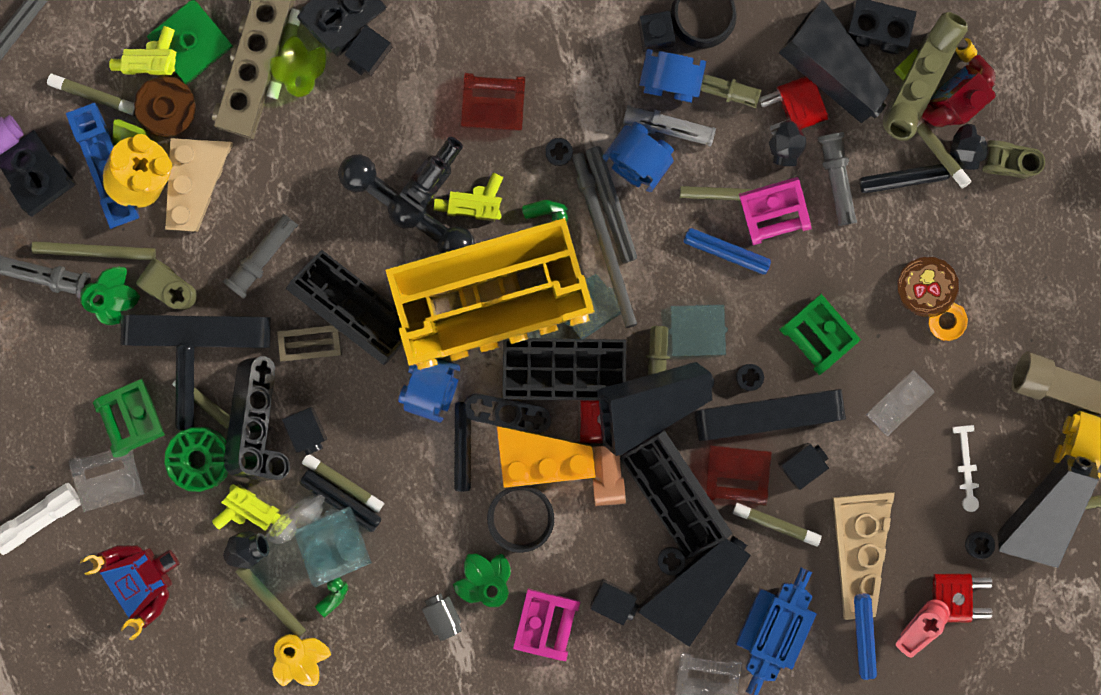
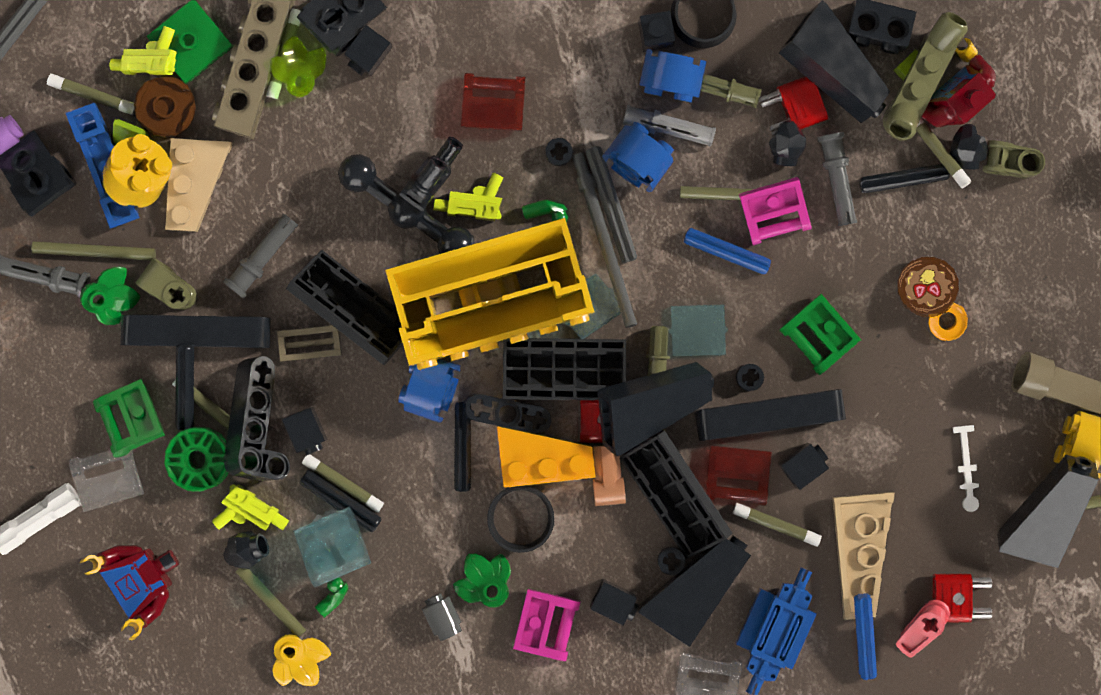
clear slope [264,495,325,544] -> none
clear slope [866,370,935,437] -> none
black bush [965,531,995,559] -> none

